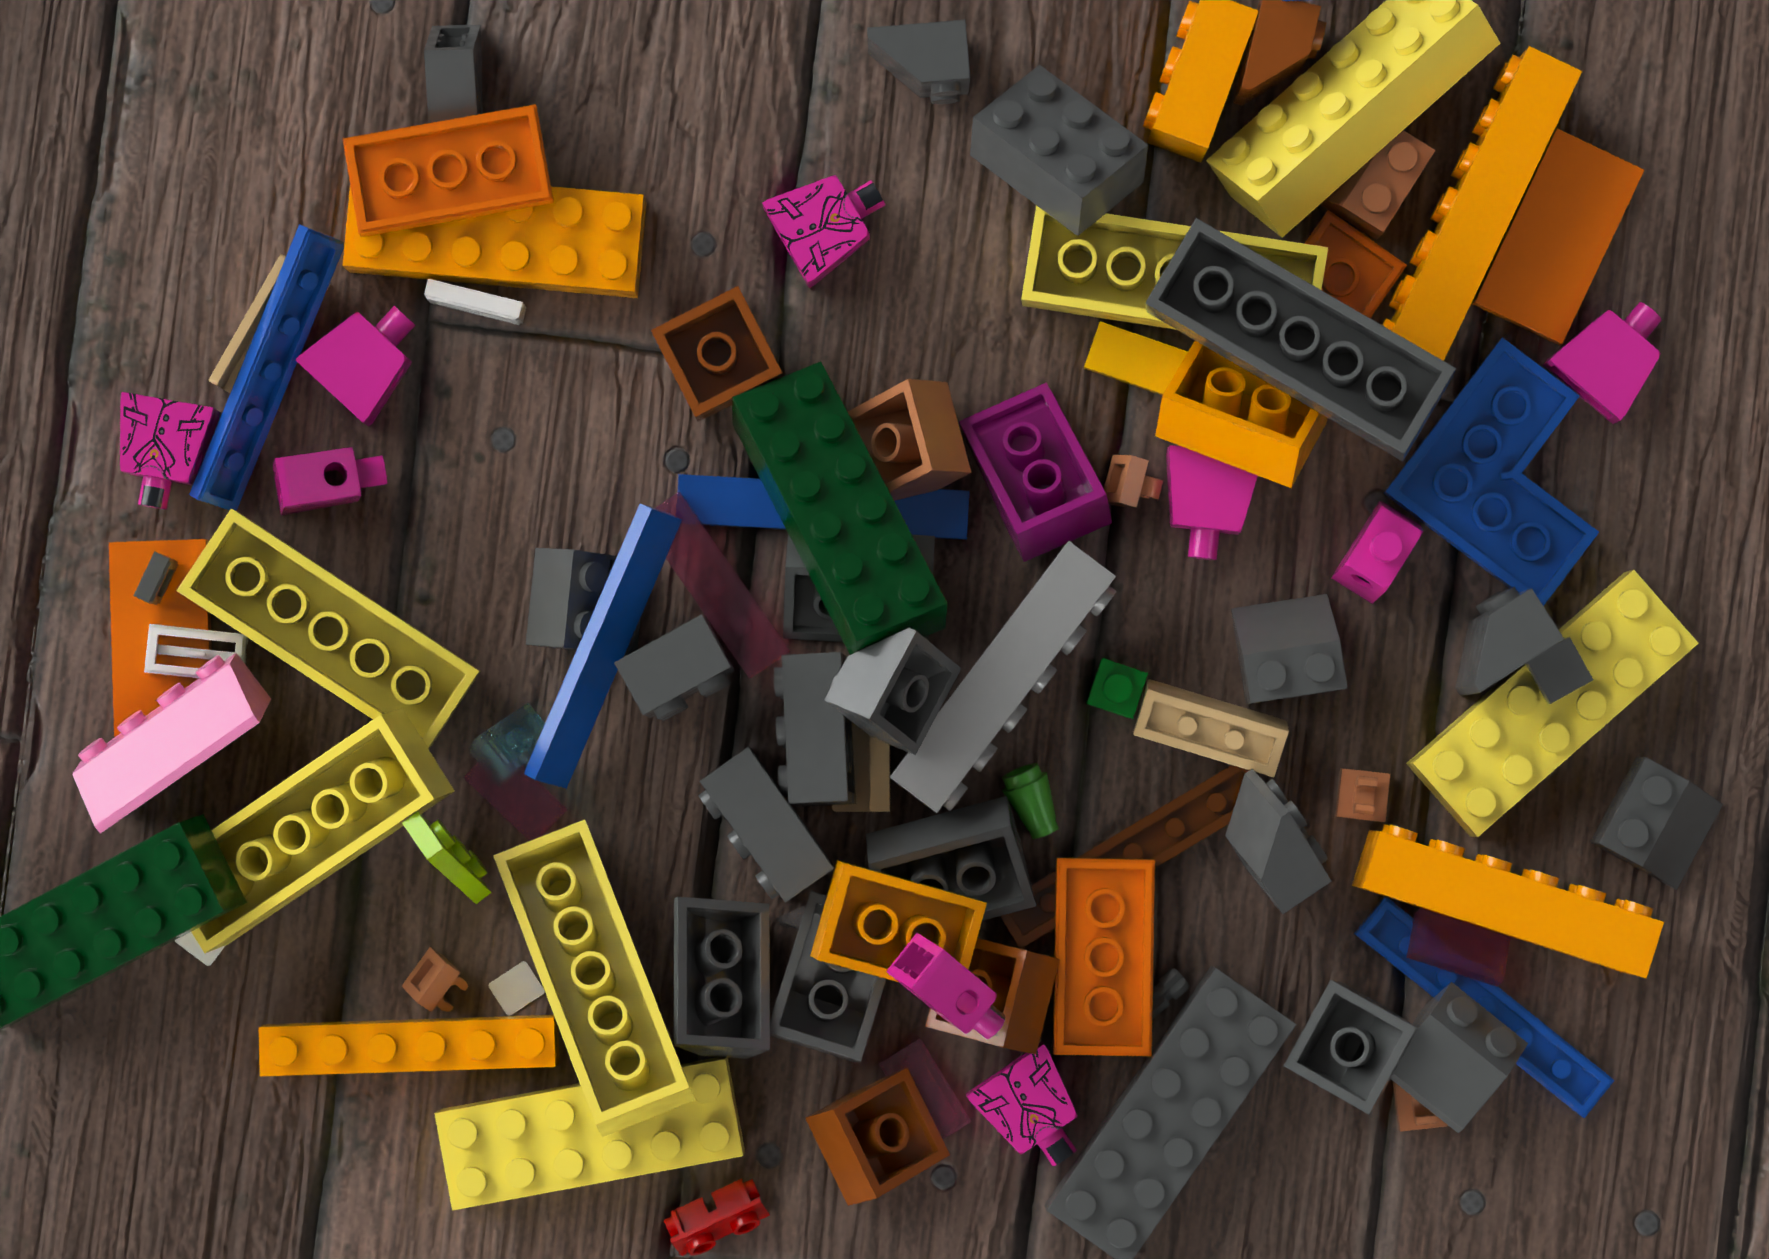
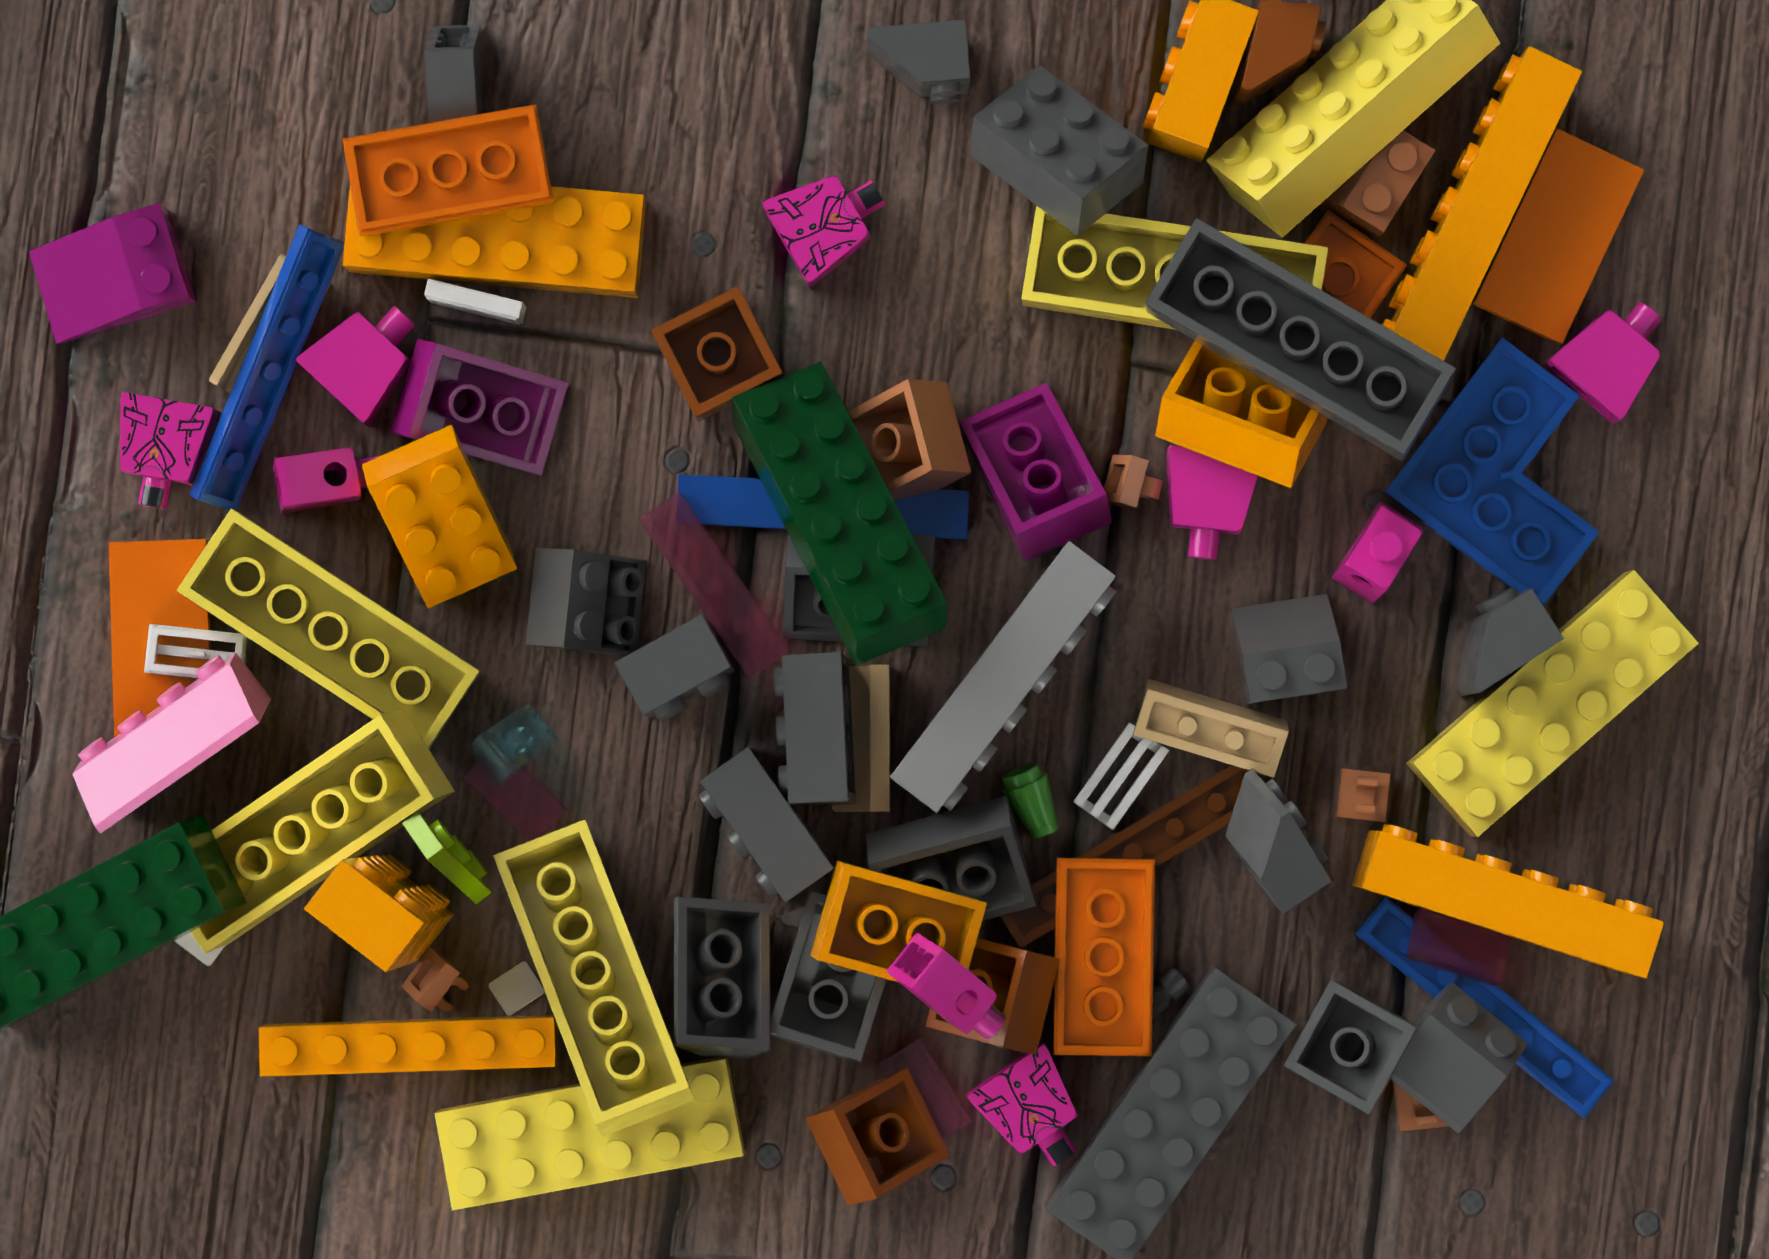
dark grey tile [133,551,178,605] -> none
blue tile [524,503,682,789] -> none
red hinge [664,1178,770,1256] -> none
dark grey slope [824,628,961,755] -> none
yellow tile [1084,321,1188,396] -> none
green plate [1086,658,1148,719] -> none
dark grey tile [1526,637,1593,704] -> none
dark grey slope [1590,757,1723,890] -> none
none -> magenta slope [29,202,197,344]
none -> light orange brick [304,854,455,972]
none -> light orange brick [362,424,517,609]
none -> magenta slope [390,338,568,476]
none -> white tile [1073,722,1169,830]

